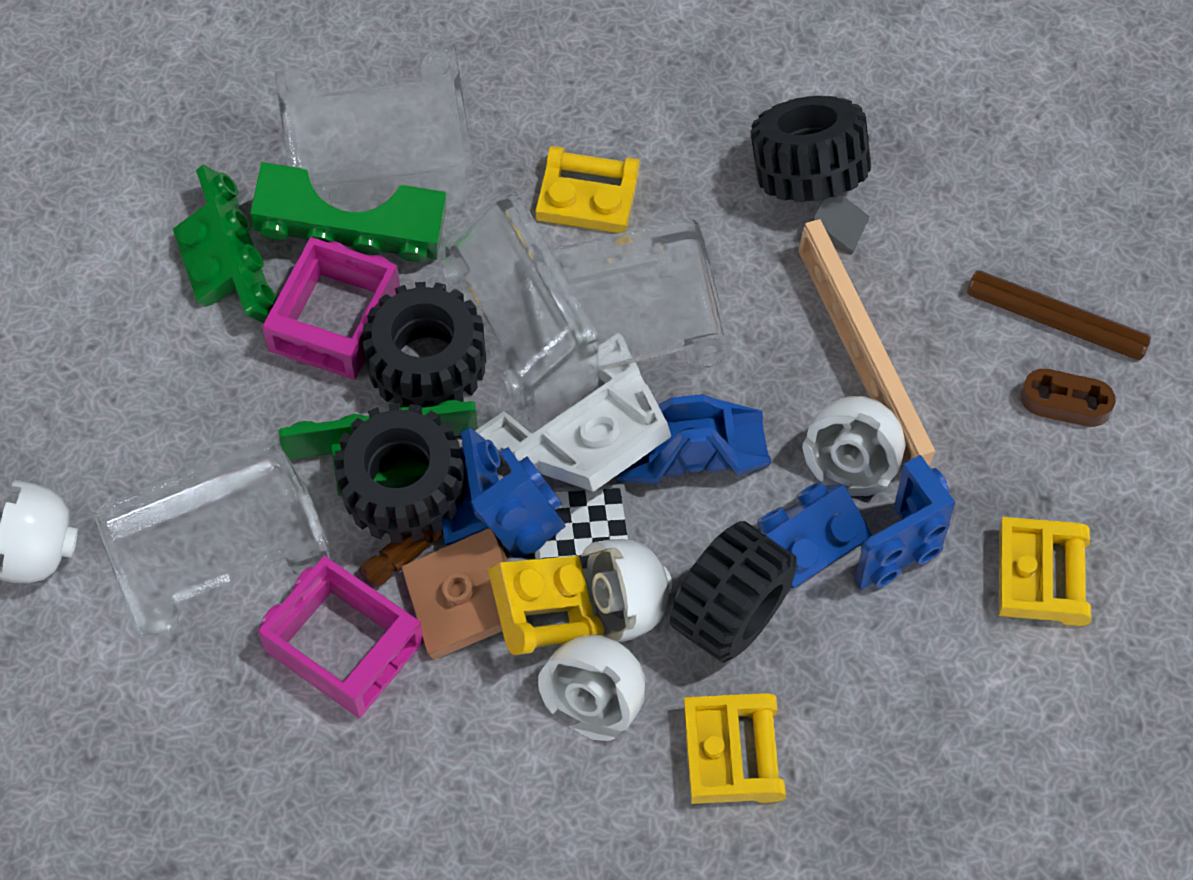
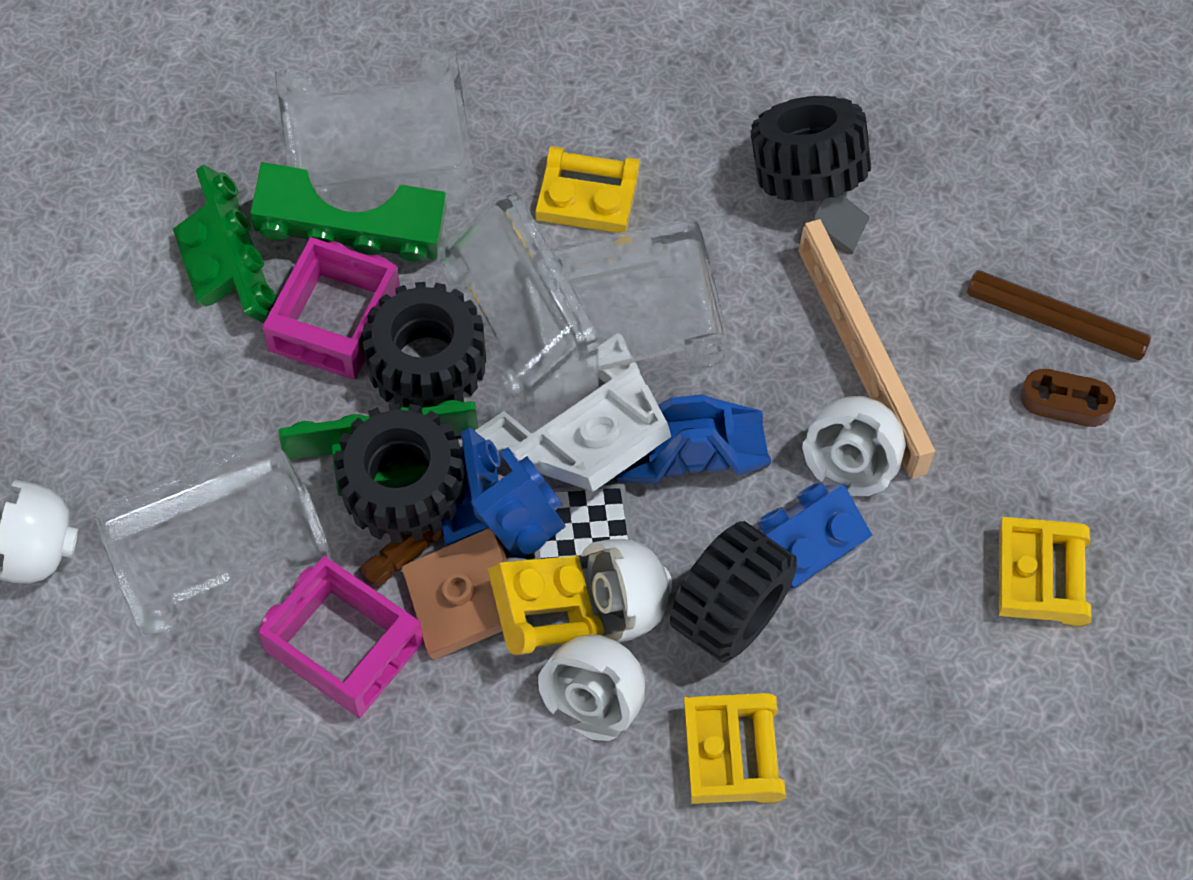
blue bracket [855,455,955,590] -> none

